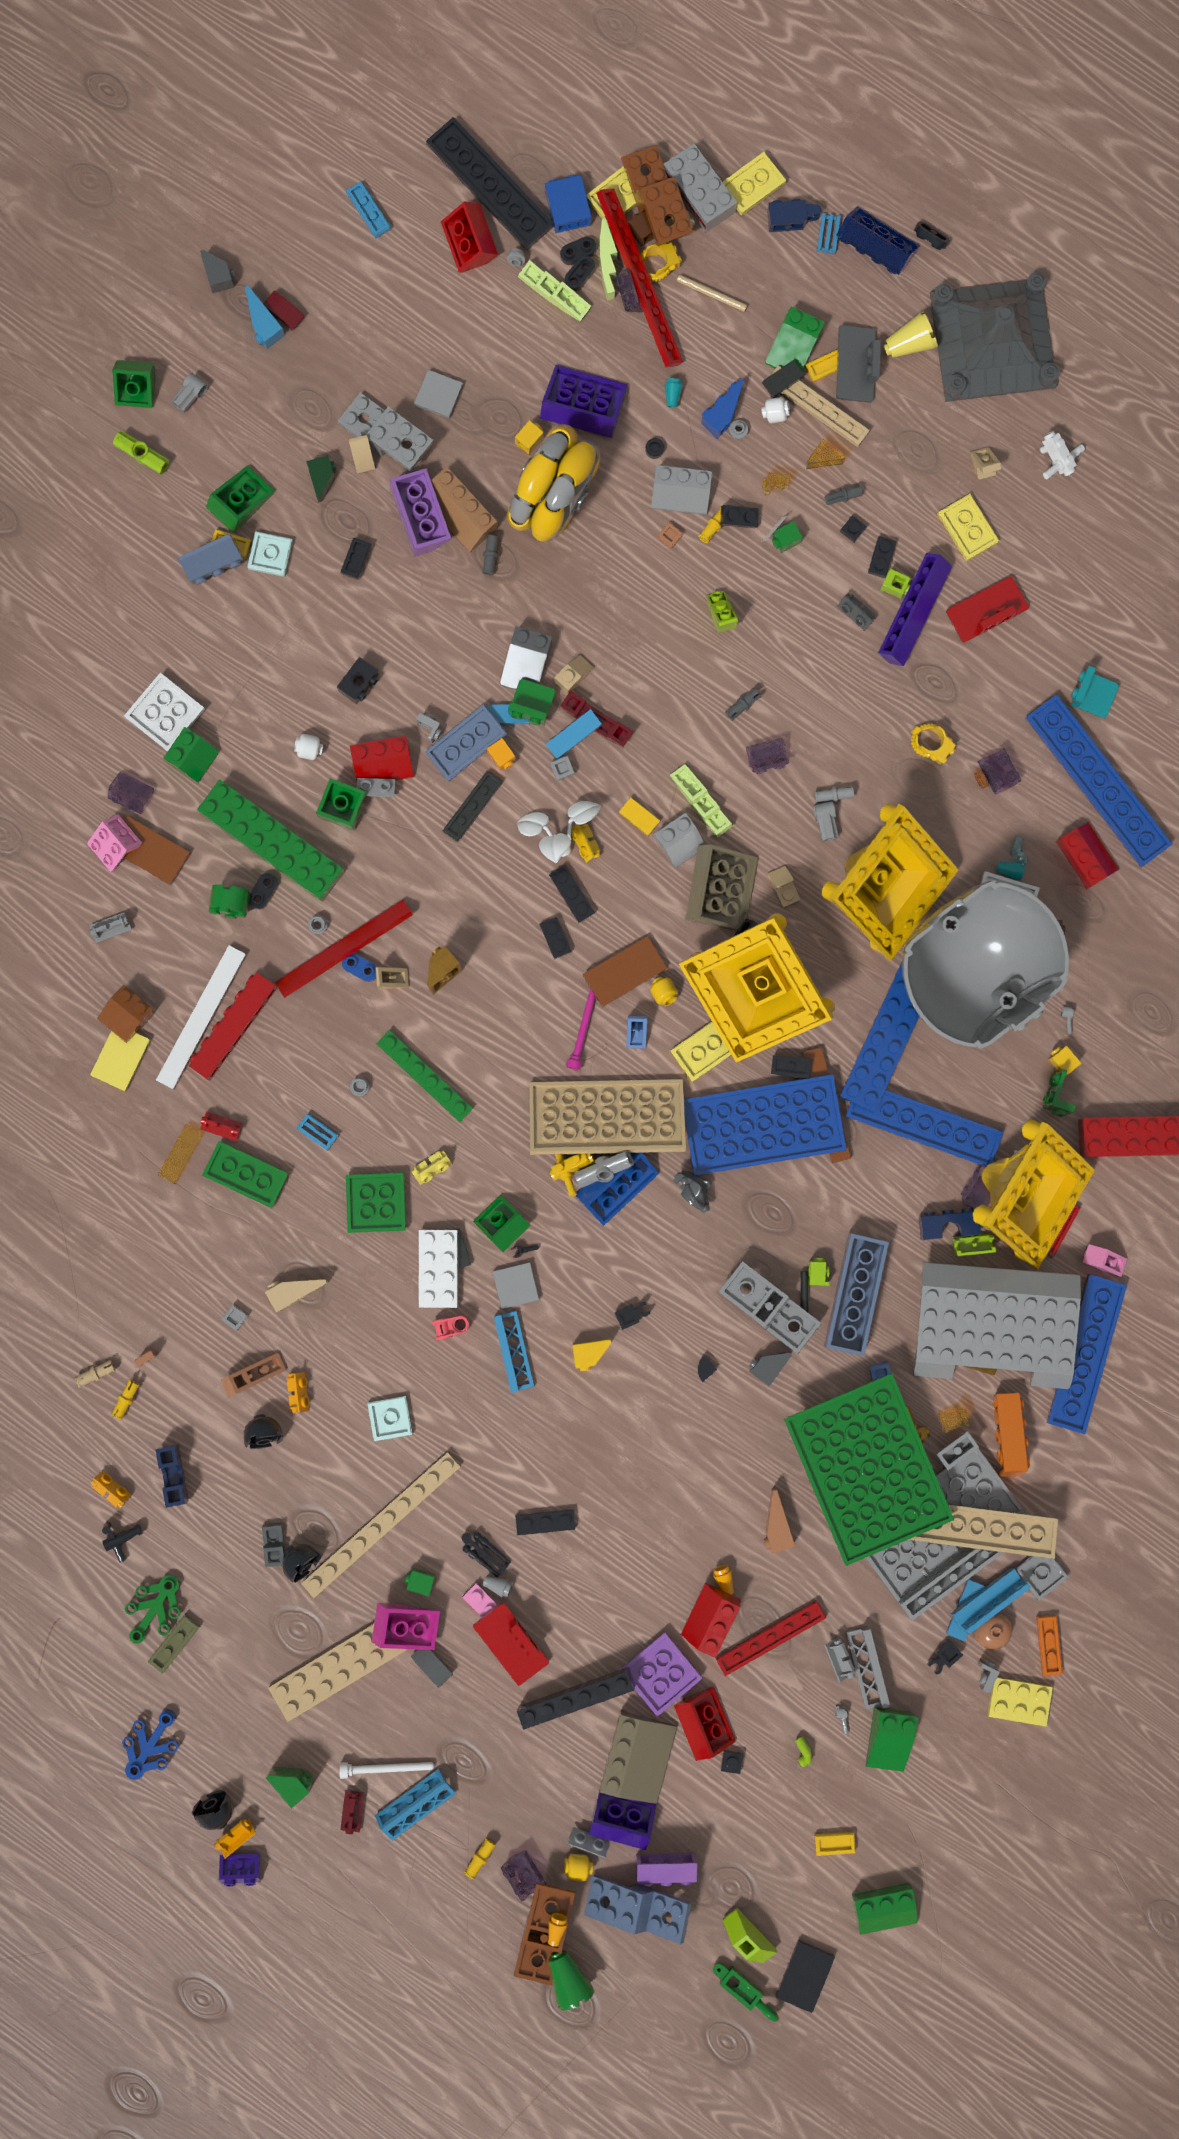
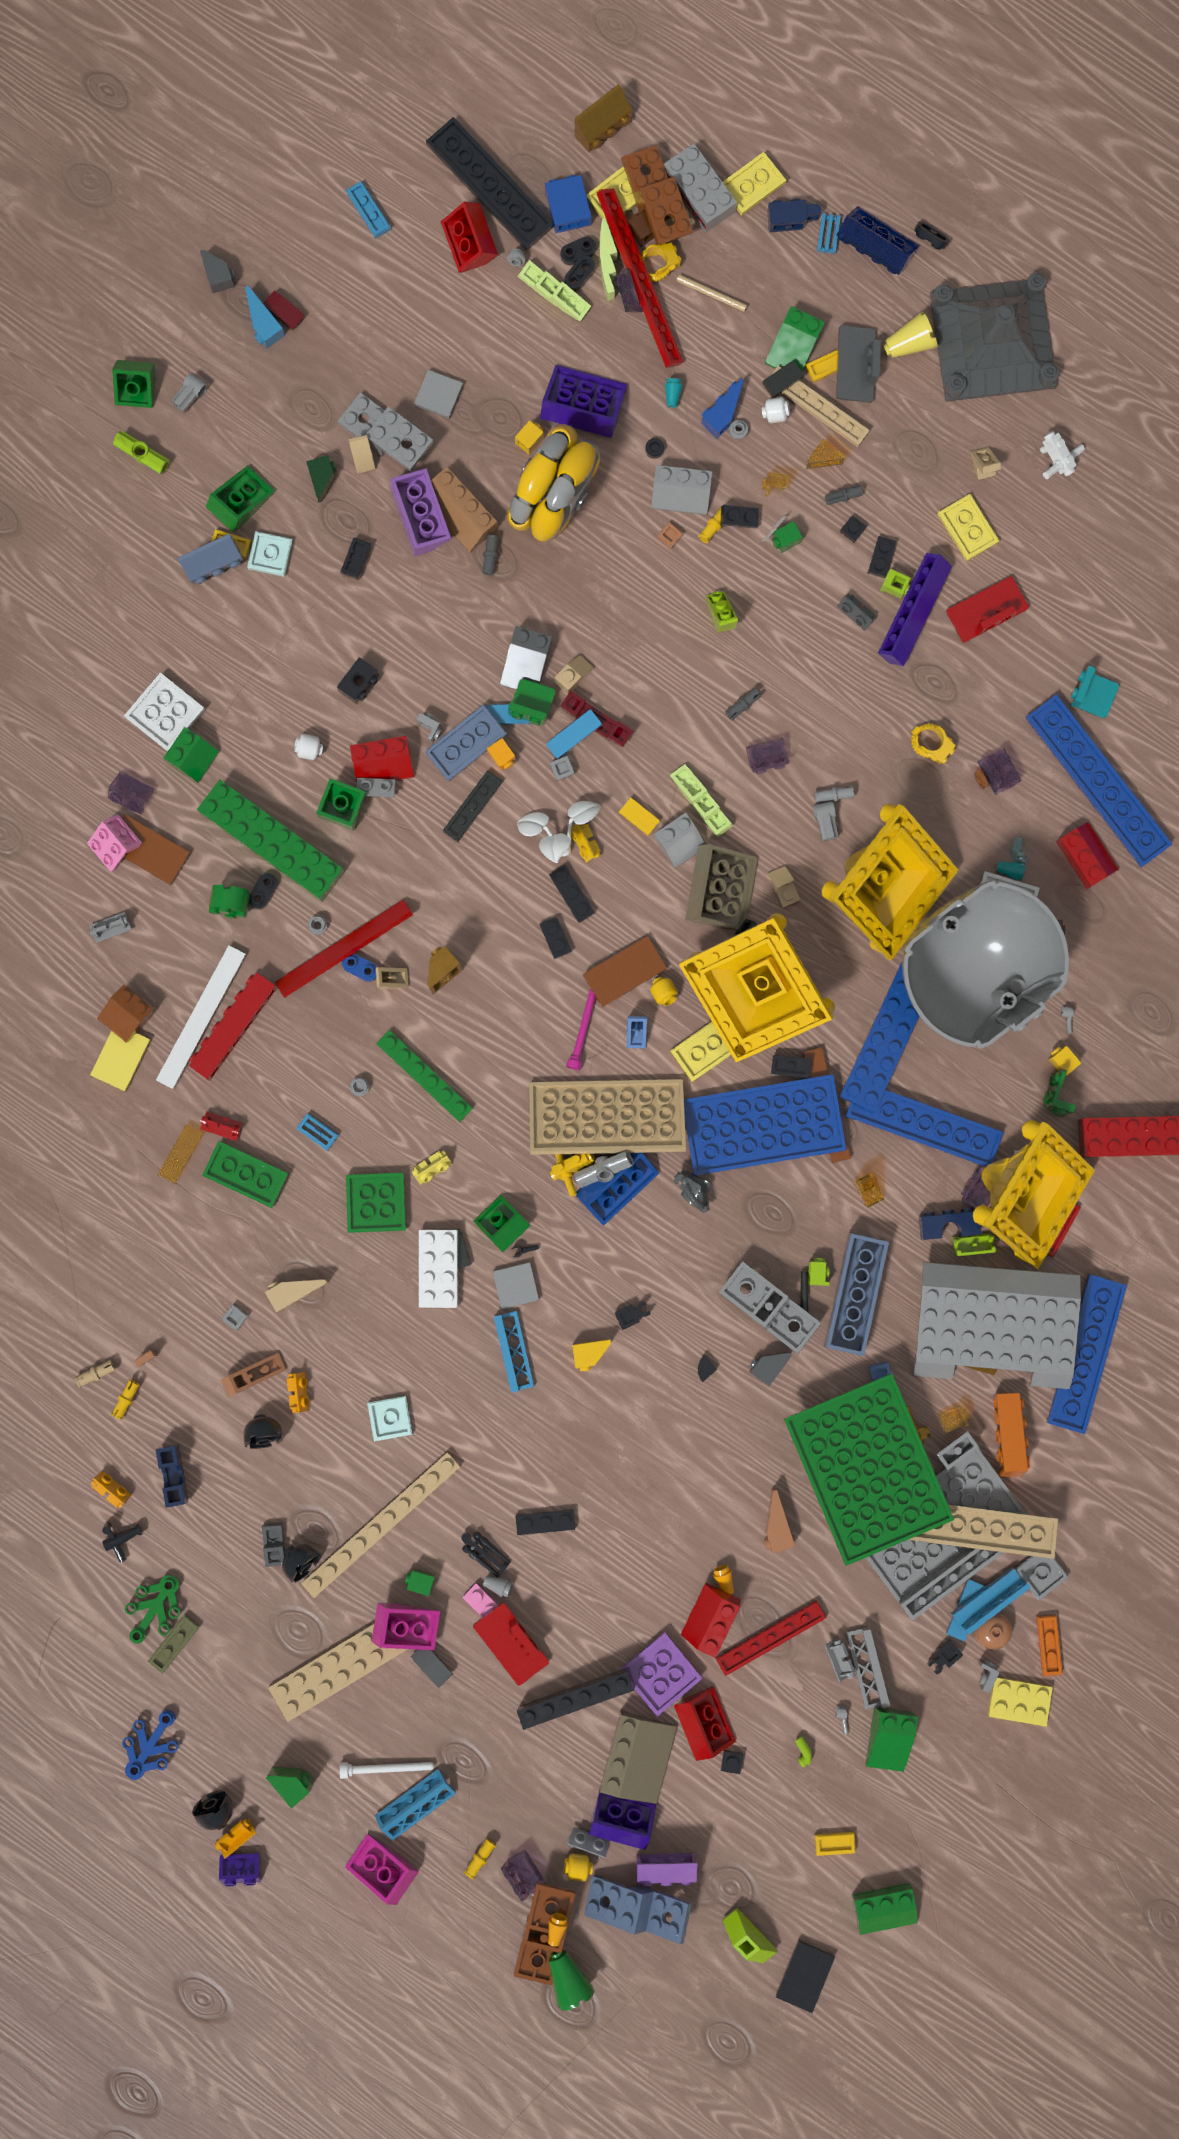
dark red hinge [340,1790,365,1834] -> none
coral piece [432,1315,470,1340] -> none
green piece [713,1962,779,2022] -> none
bright pink slope [1083,1244,1127,1277] -> none
none -> dark pink slope [345,1834,419,1905]
none -> pearl gold slope [575,84,632,153]
none -> clear yellow slope [853,1172,884,1208]

